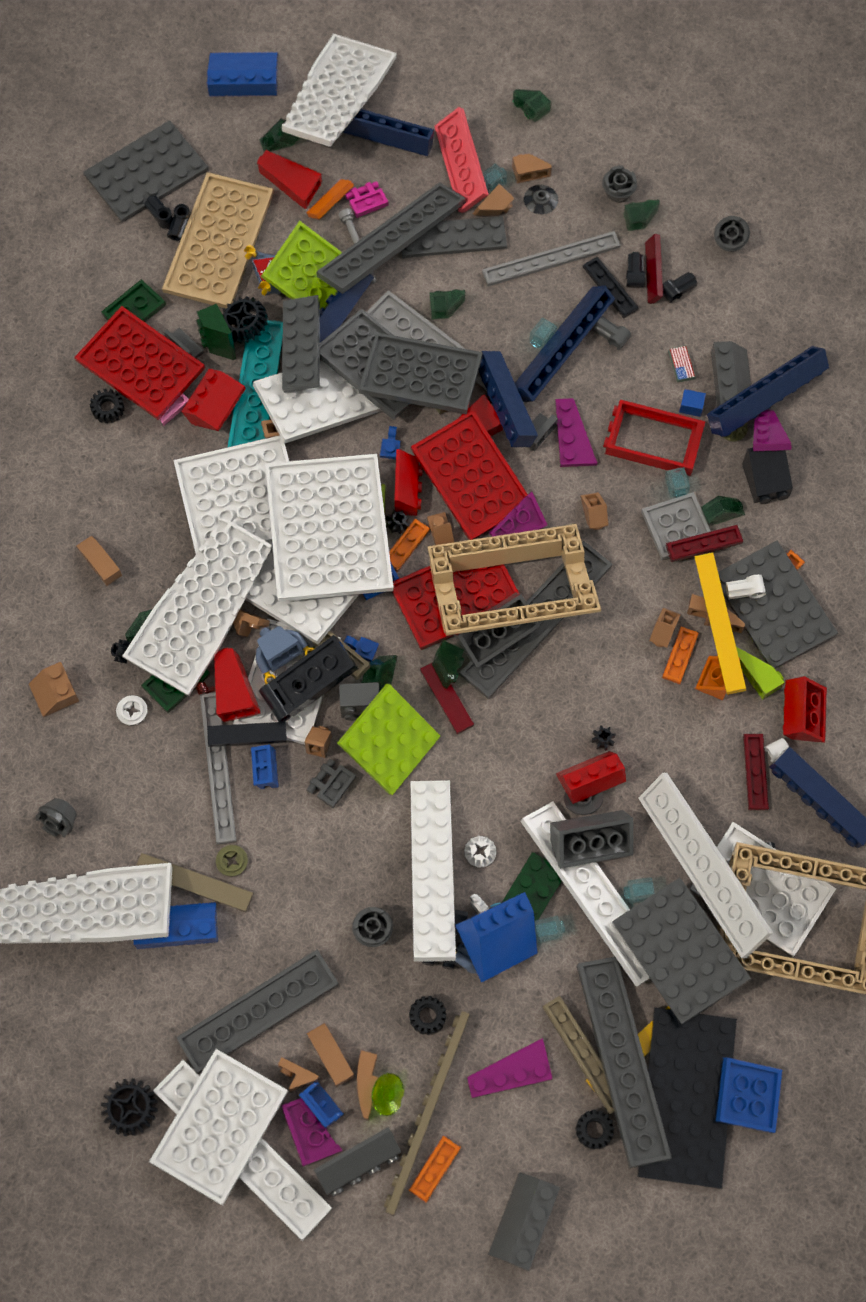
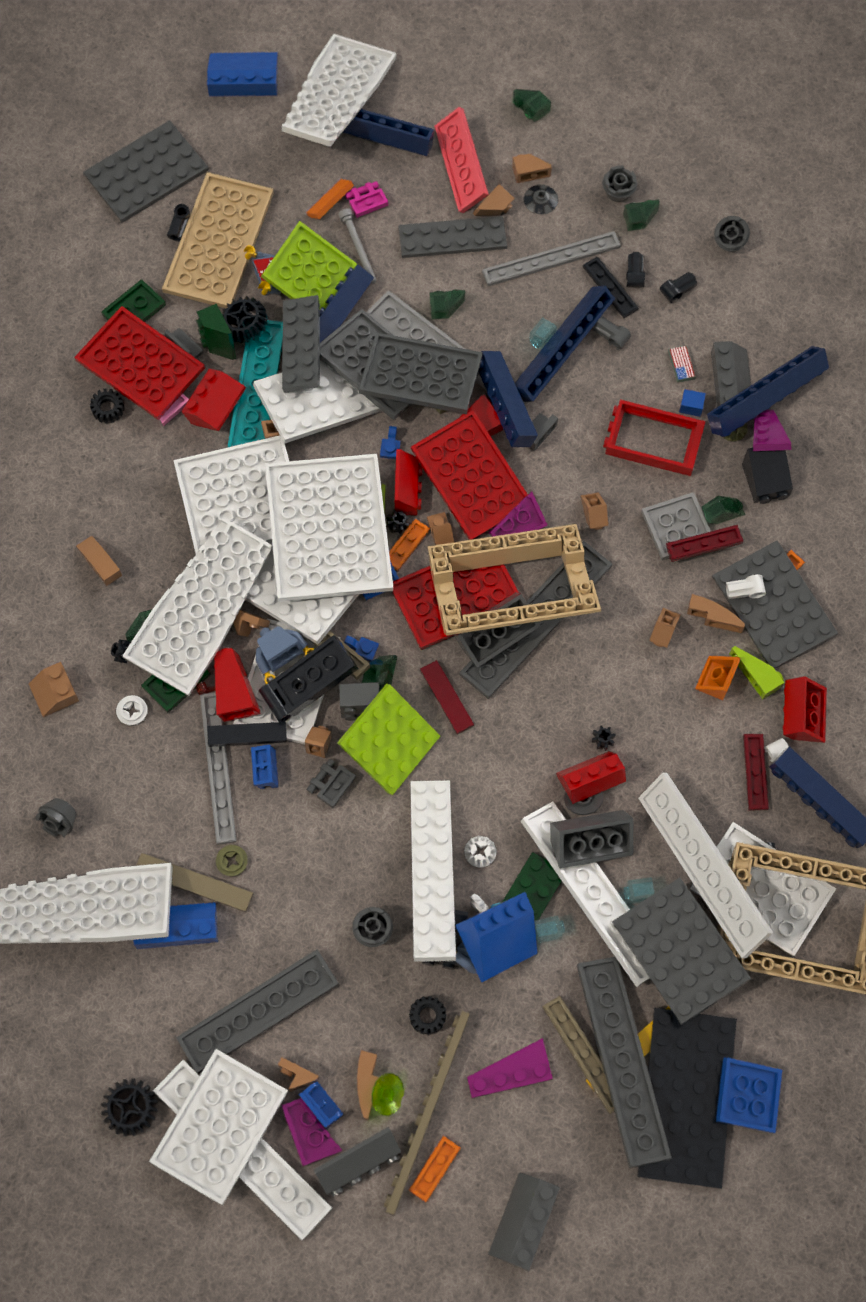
black piece [144,195,173,229] -> none
red slope [257,150,322,209] -> none
clear green slope [259,119,301,152] -> none
medium nougat slope [307,1023,355,1087] -> none
dark grey plate [317,182,465,294] -> none
clear green slope [432,640,464,689] -> none
clear light blue brick [482,163,507,194] -> none
magenta wing [555,398,597,467] -> none
black tyre [576,1110,615,1150] -> none
dark red tile [645,234,663,304] -> none
orange tile [662,626,699,684] -> none
clear light blue brick [664,467,690,498] -> none
yellow tile [695,553,746,695] -> none

